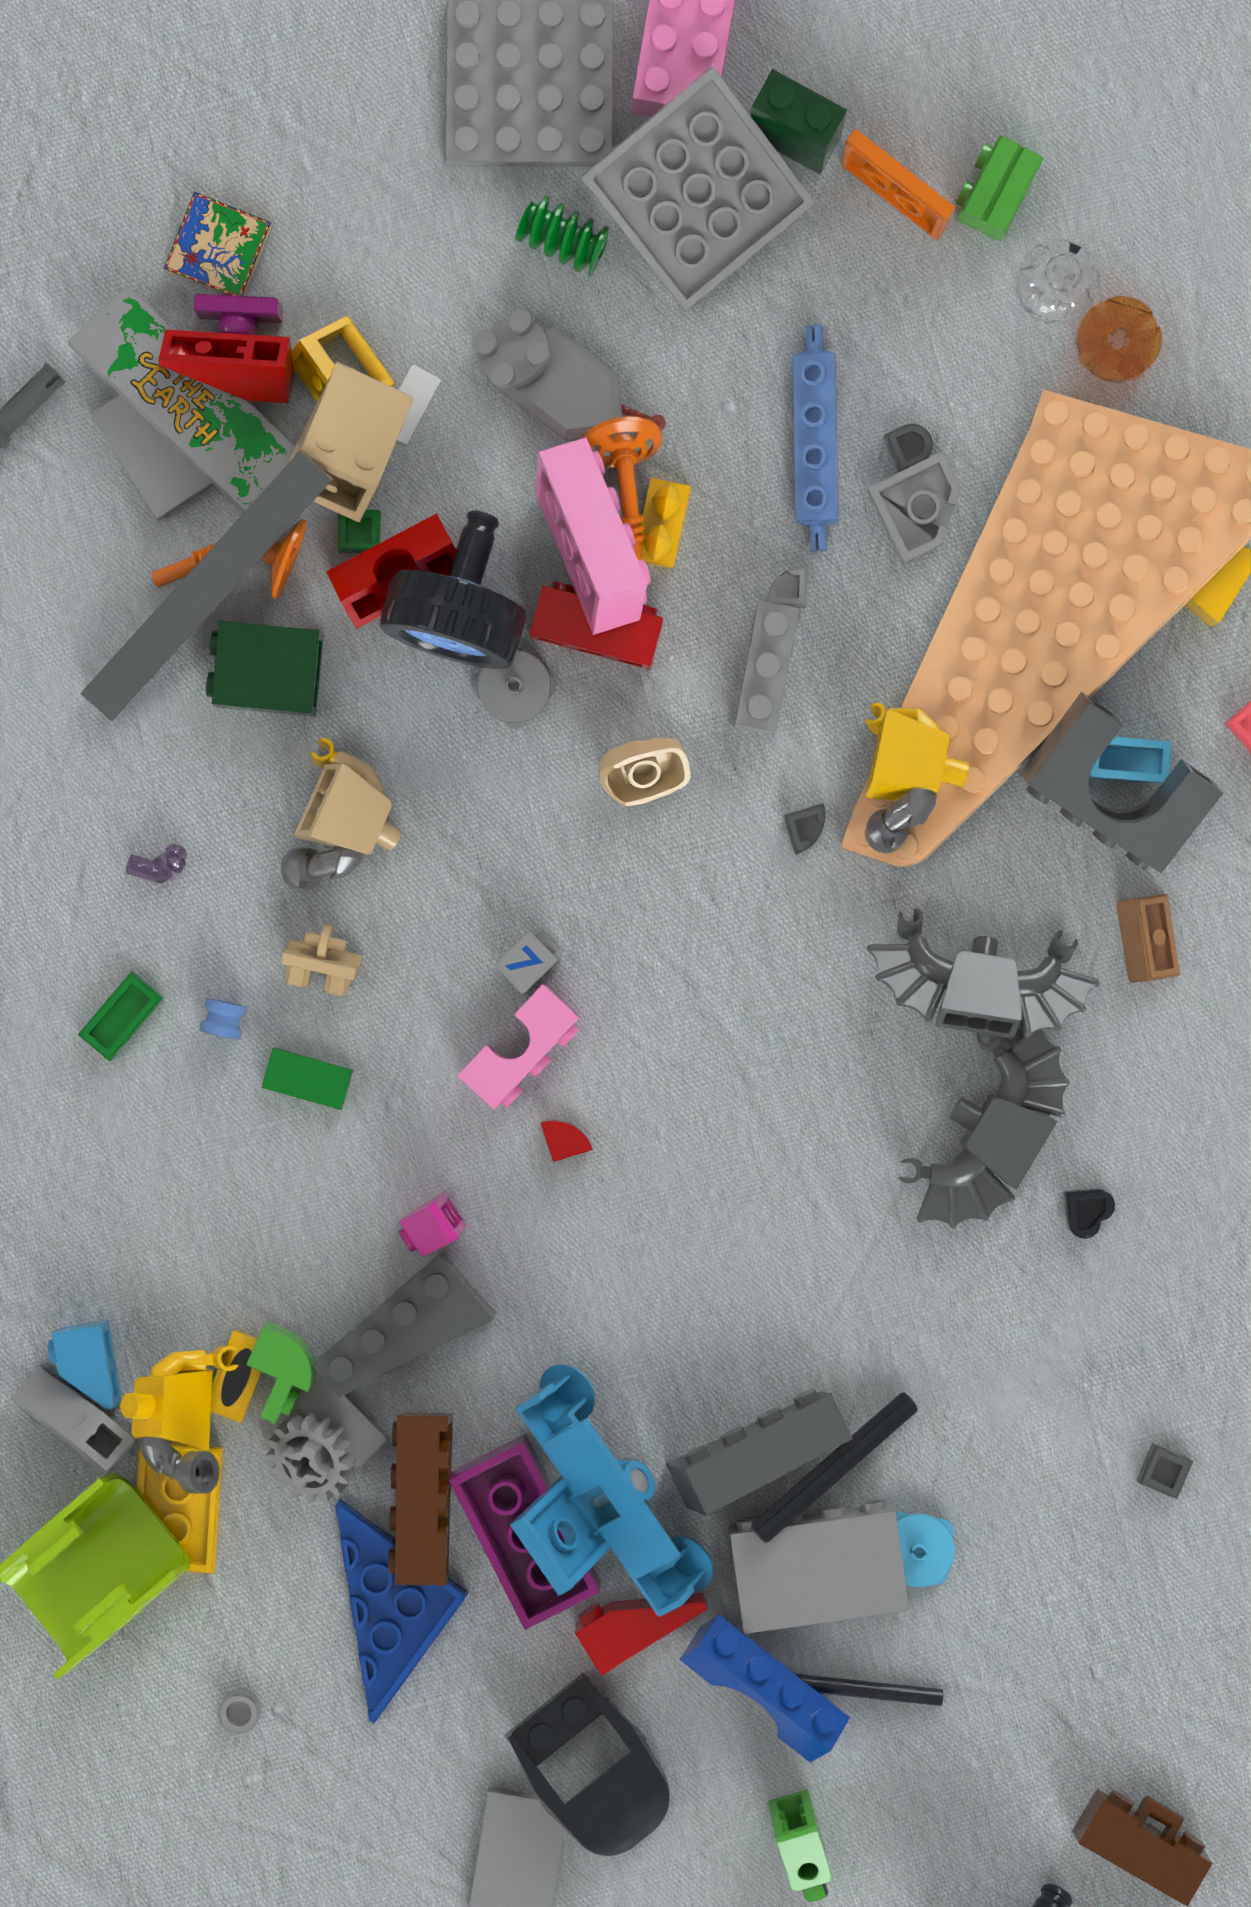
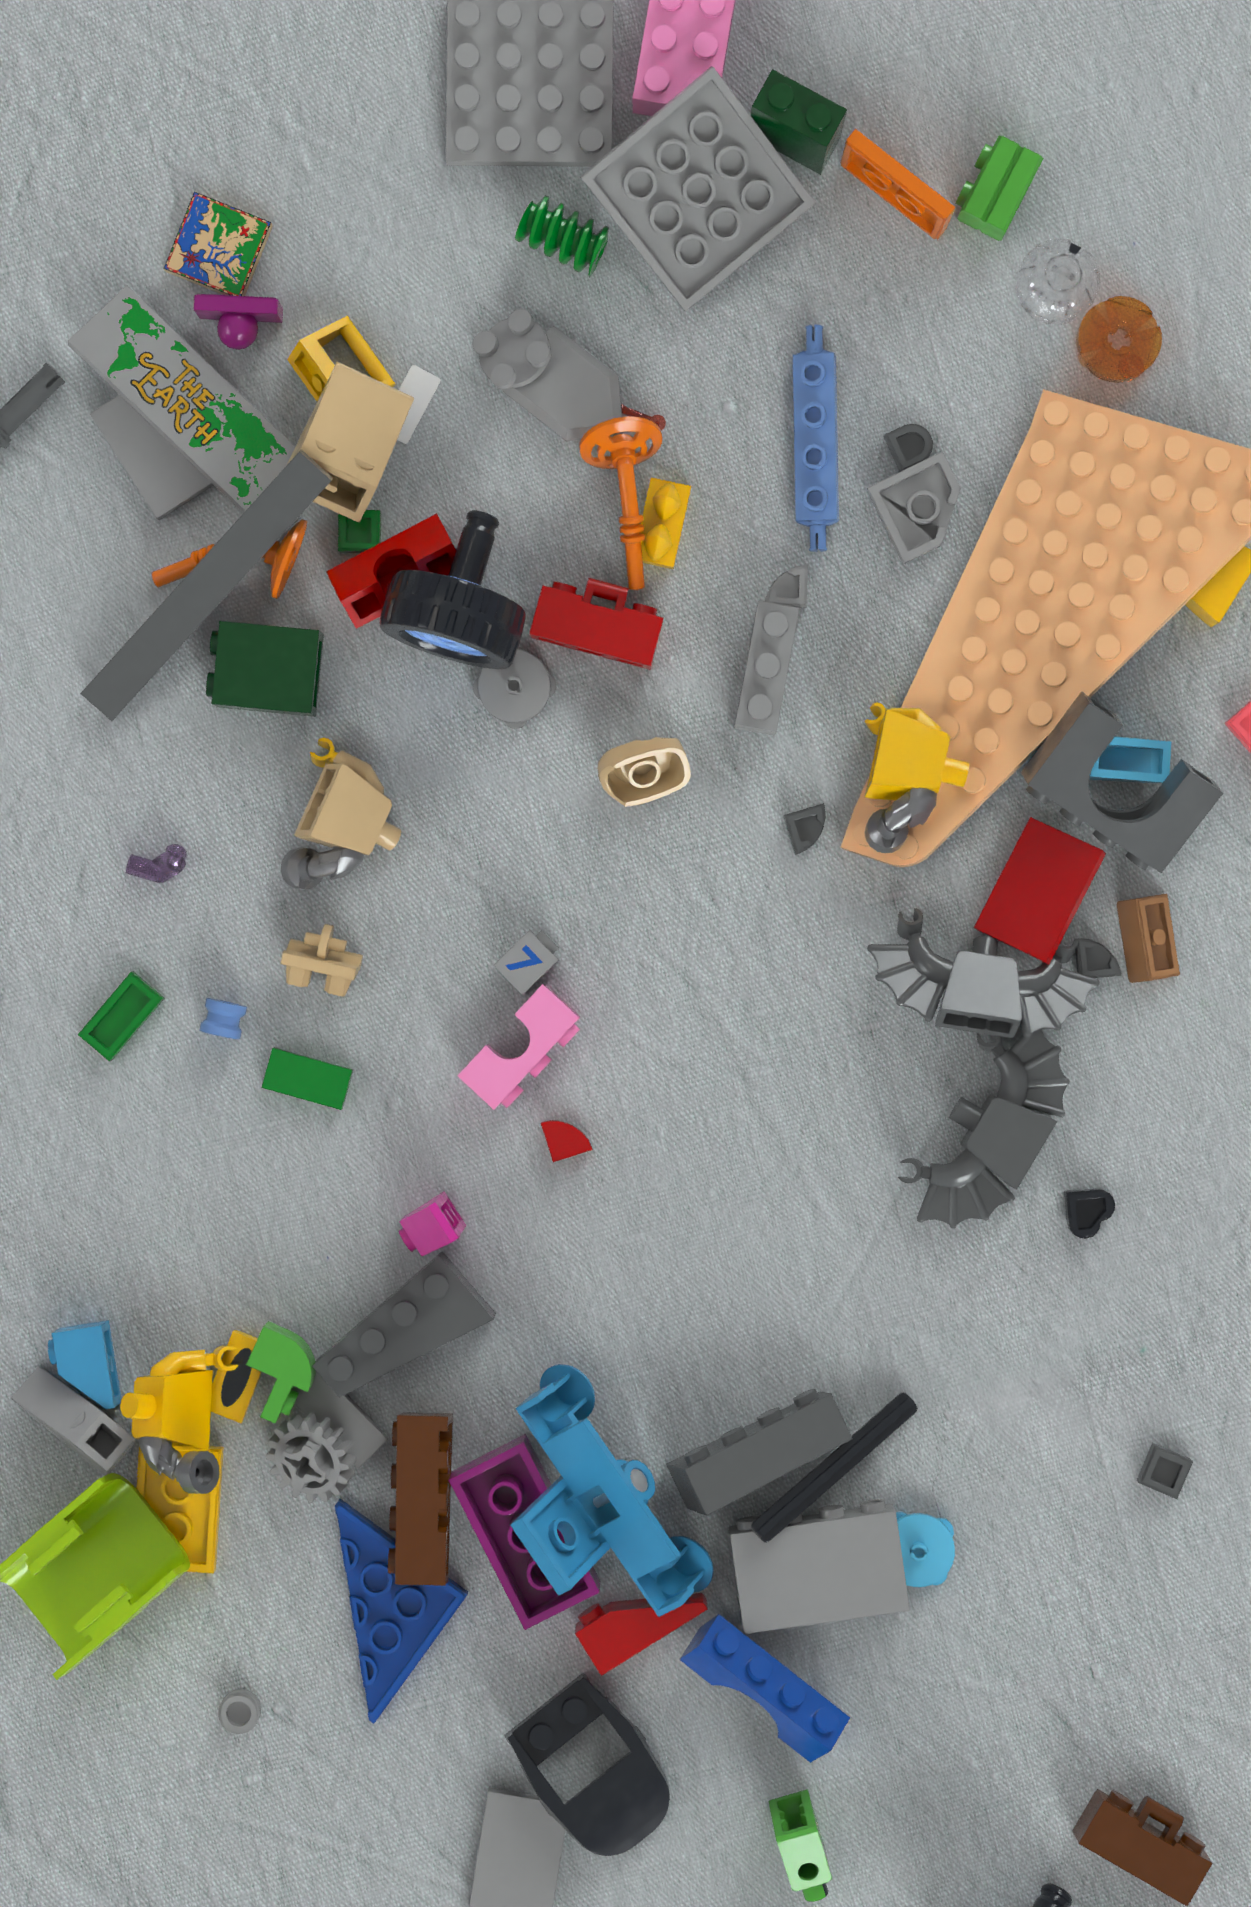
red slope [158,329,295,403] -> none
bright pink brick [534,437,651,635] -> none
black bar [796,1674,943,1706] -> none
none -> red tile [973,817,1106,965]
none -> dark grey tile [1074,938,1122,978]

